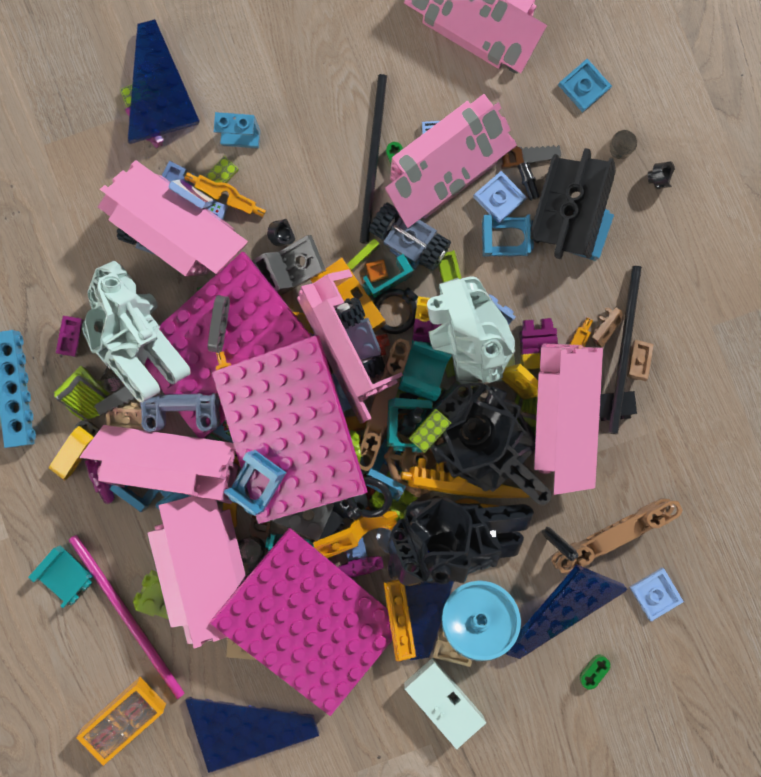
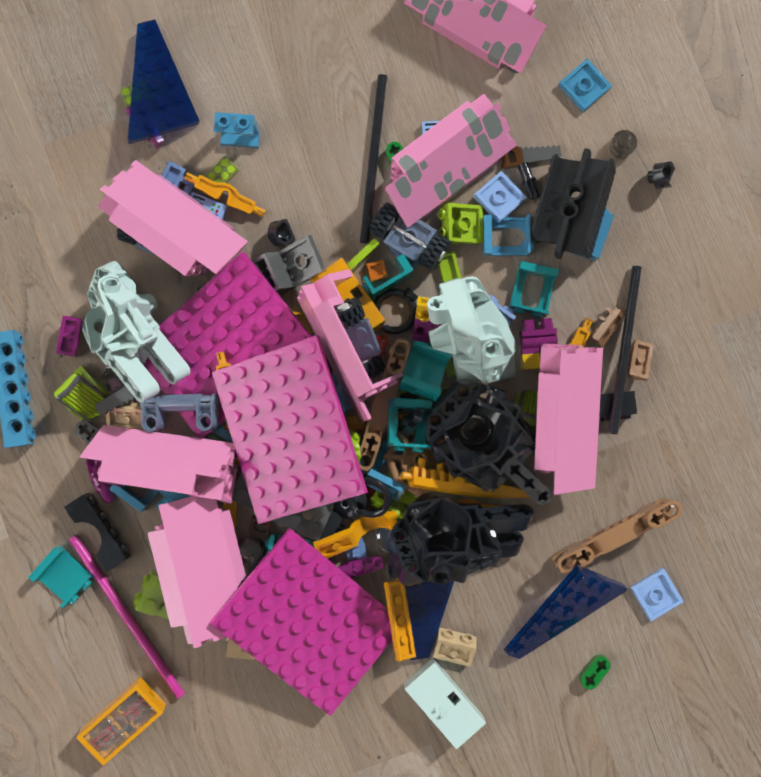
yellow beam [49,426,94,480] -> none
tile [168,179,214,209] -> none
clear blue wing [185,697,320,773] -> none
dark grey beam [208,295,230,353] -> none
dark azure panel [223,450,286,516] -> none
lime tile [409,409,451,453] -> none
medium azure dish [442,581,521,661] -> none
yellow tile [501,364,538,400] -> none
black axle [542,527,579,561] -> none
none -> black arch [64,493,131,572]
none -> lime plate [438,203,483,245]
none -> teal panel [509,261,559,318]

